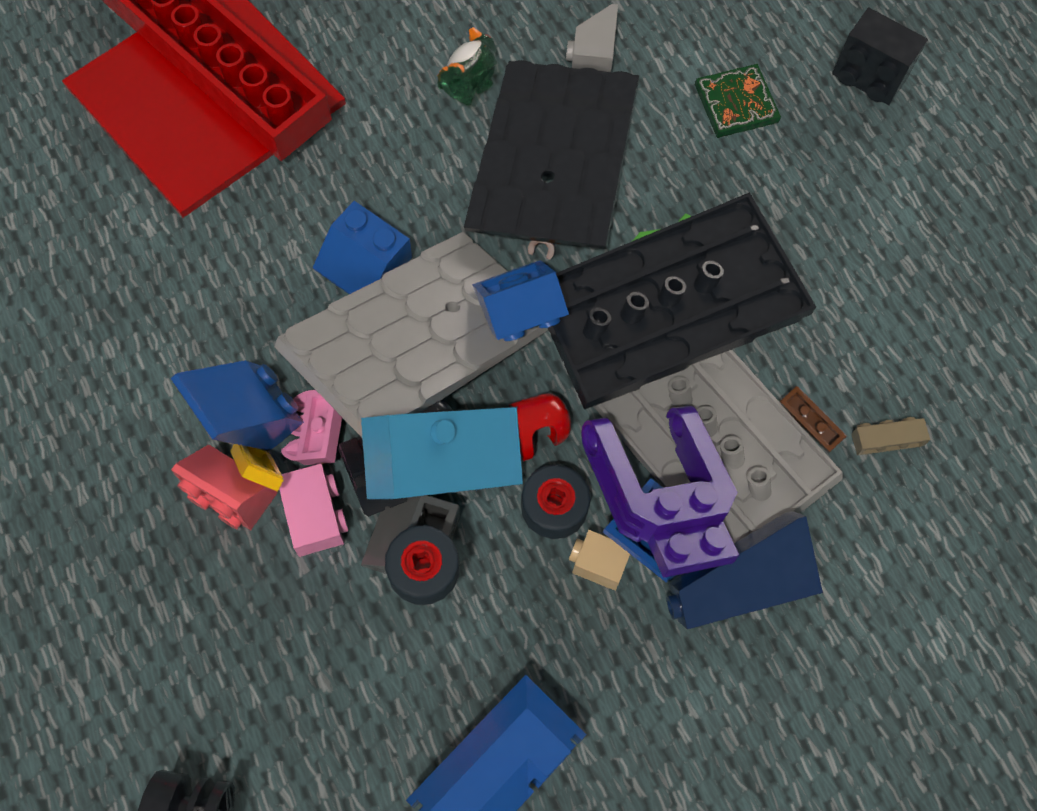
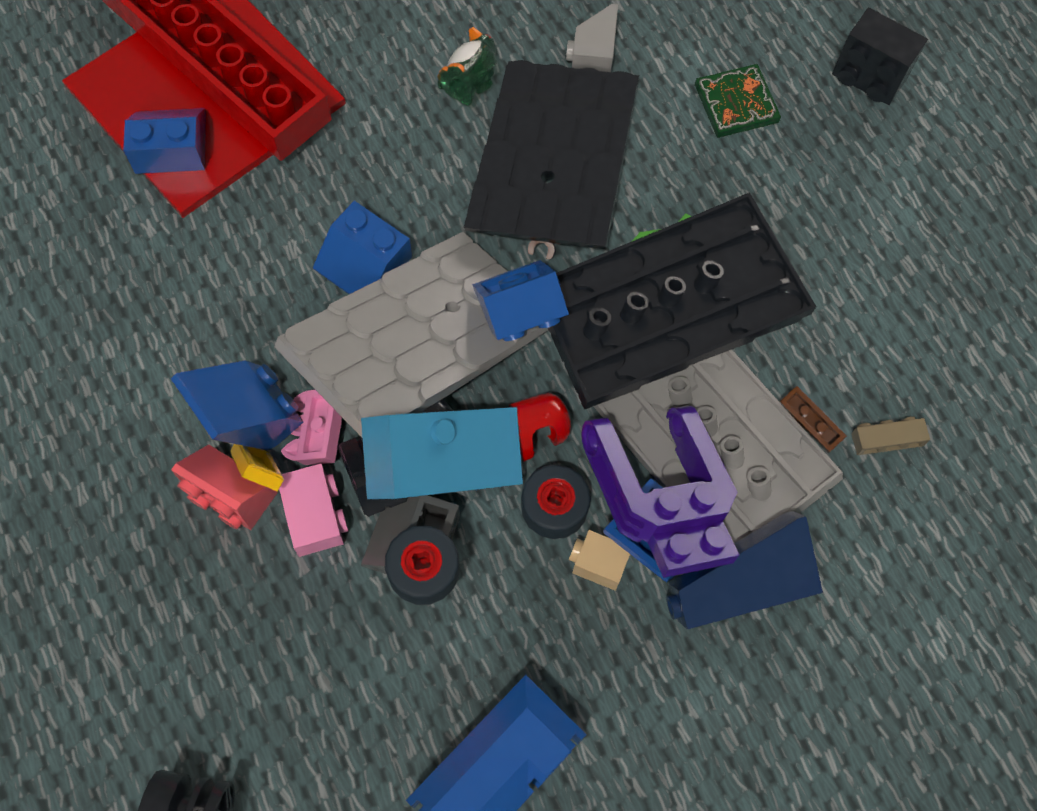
none -> blue slope [123,108,206,174]

